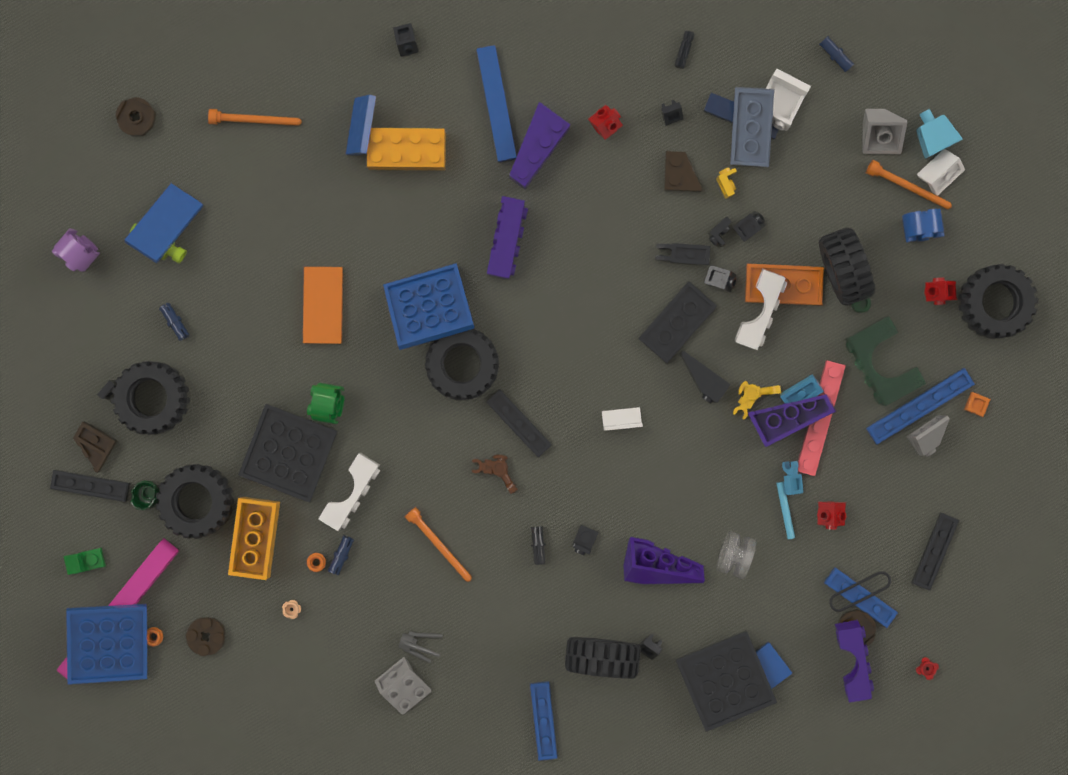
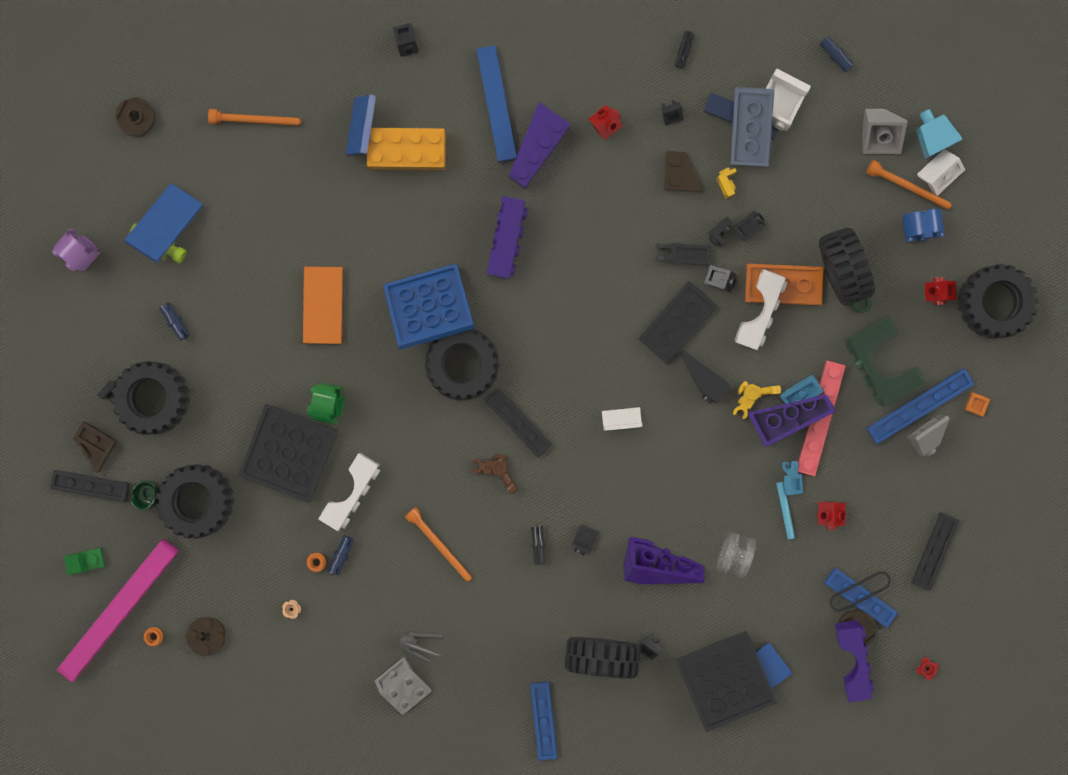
blue plate [66,604,147,684] -> none
light orange brick [228,497,280,580] -> none

